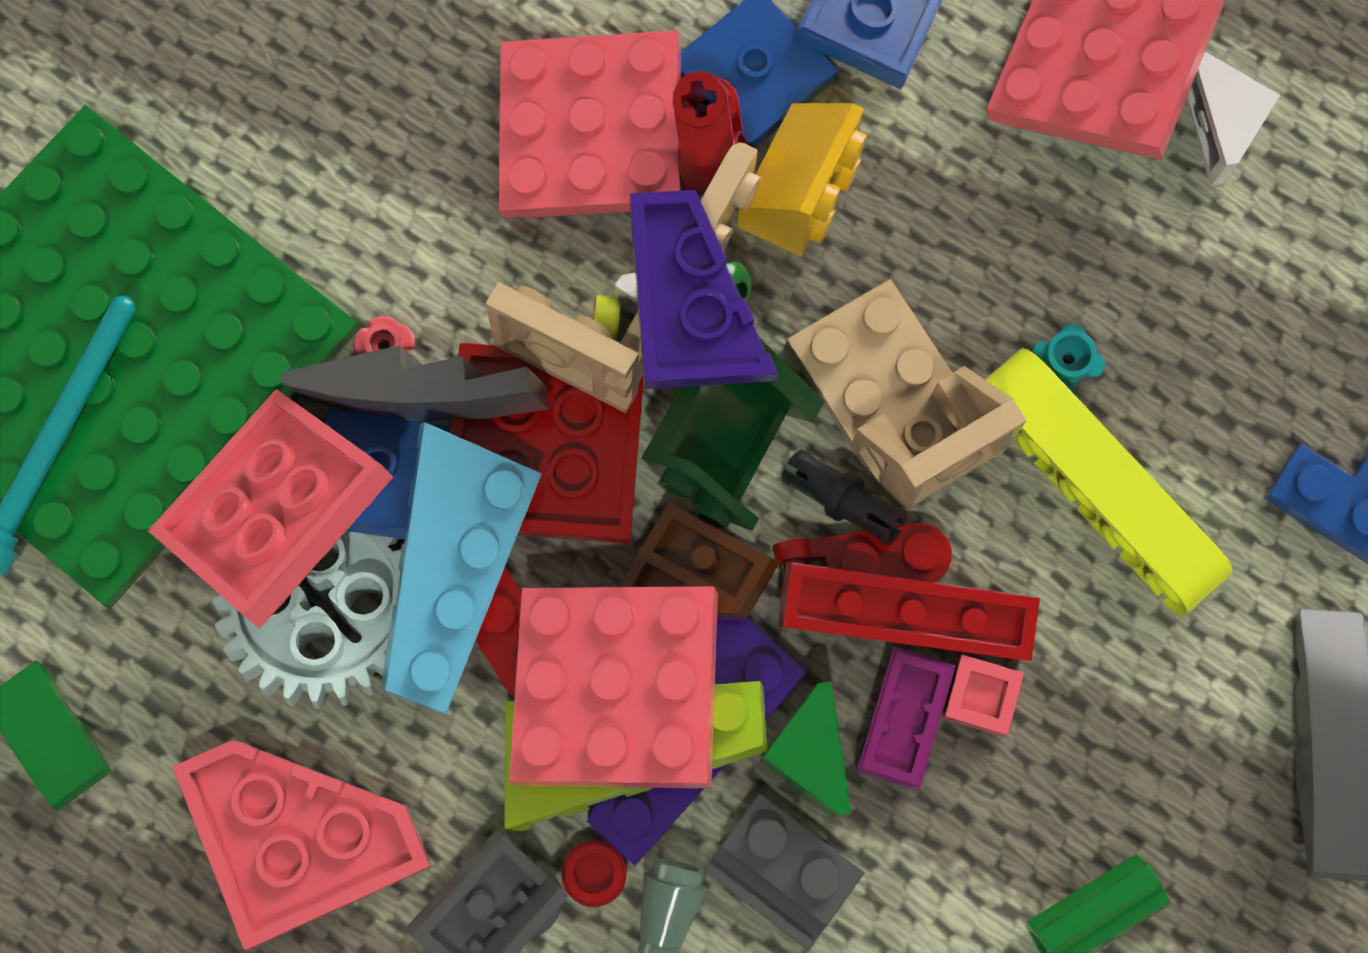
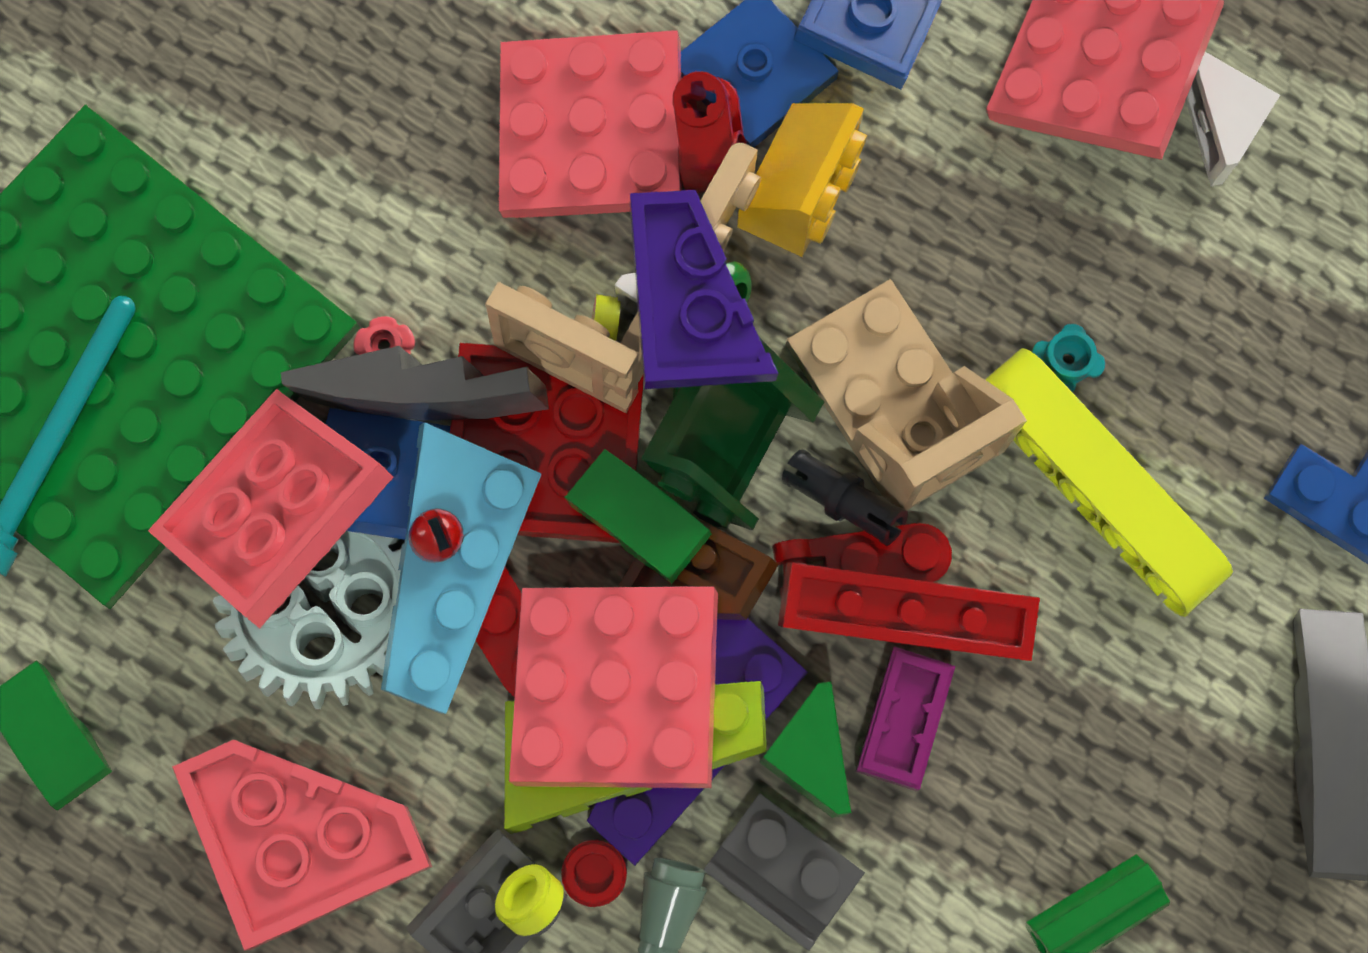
coral plate [942,655,1024,737] -> none
none -> red hinge [408,509,464,563]
none -> neon yellow tile [495,864,564,936]
none -> green slope [564,449,712,583]

